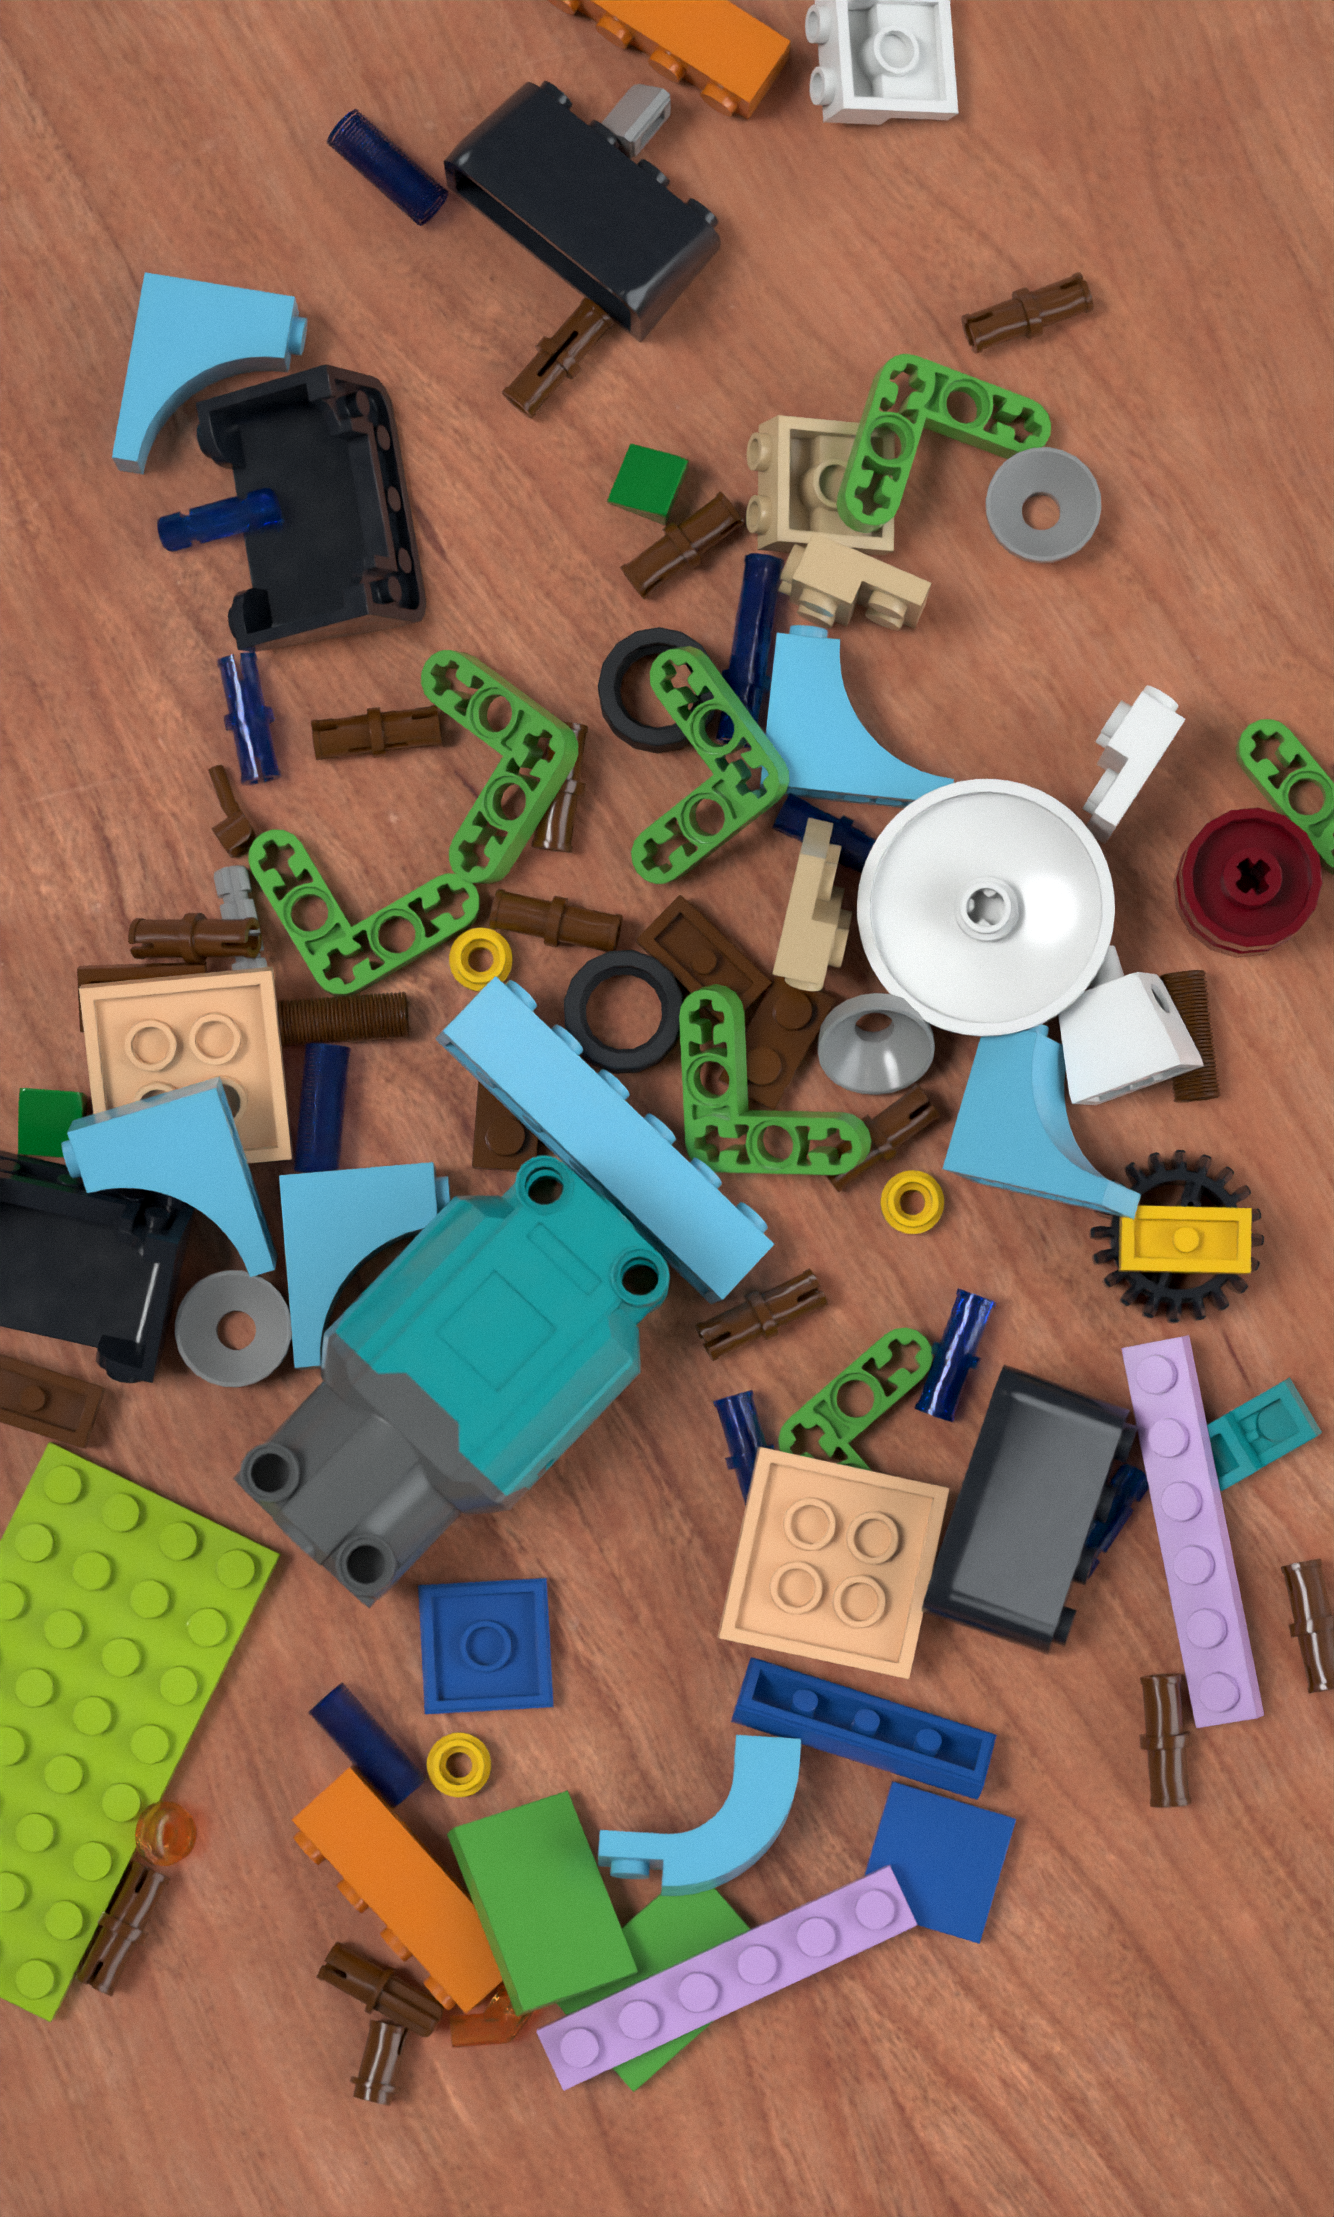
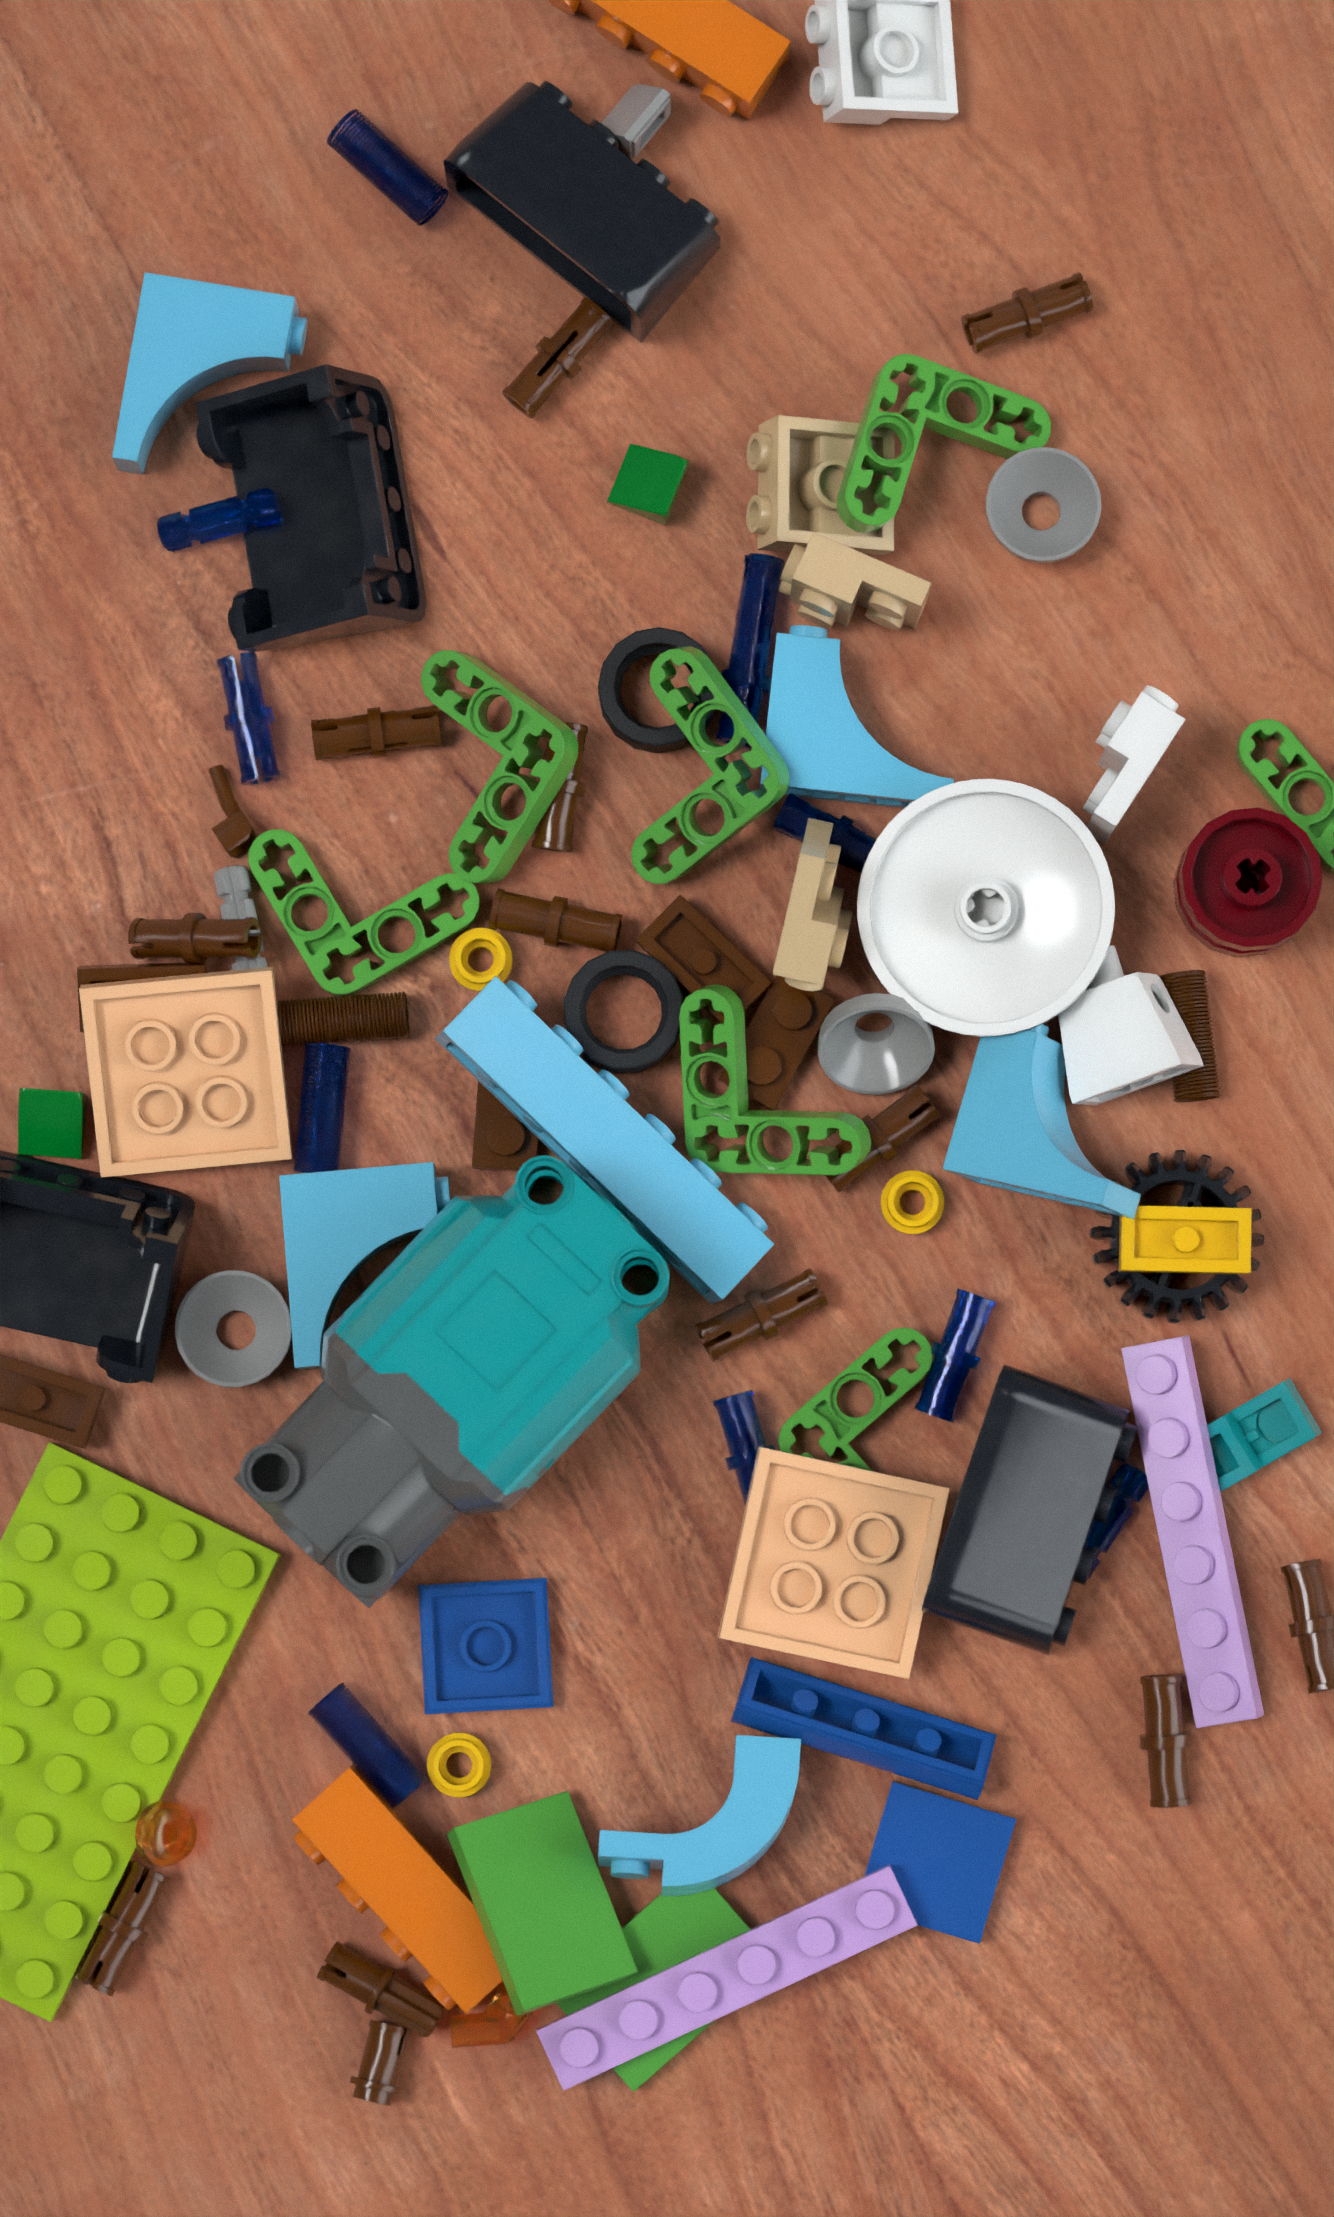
medium azure arch [61,1076,278,1277] -> none
reddish brown pin [620,491,745,600] -> none

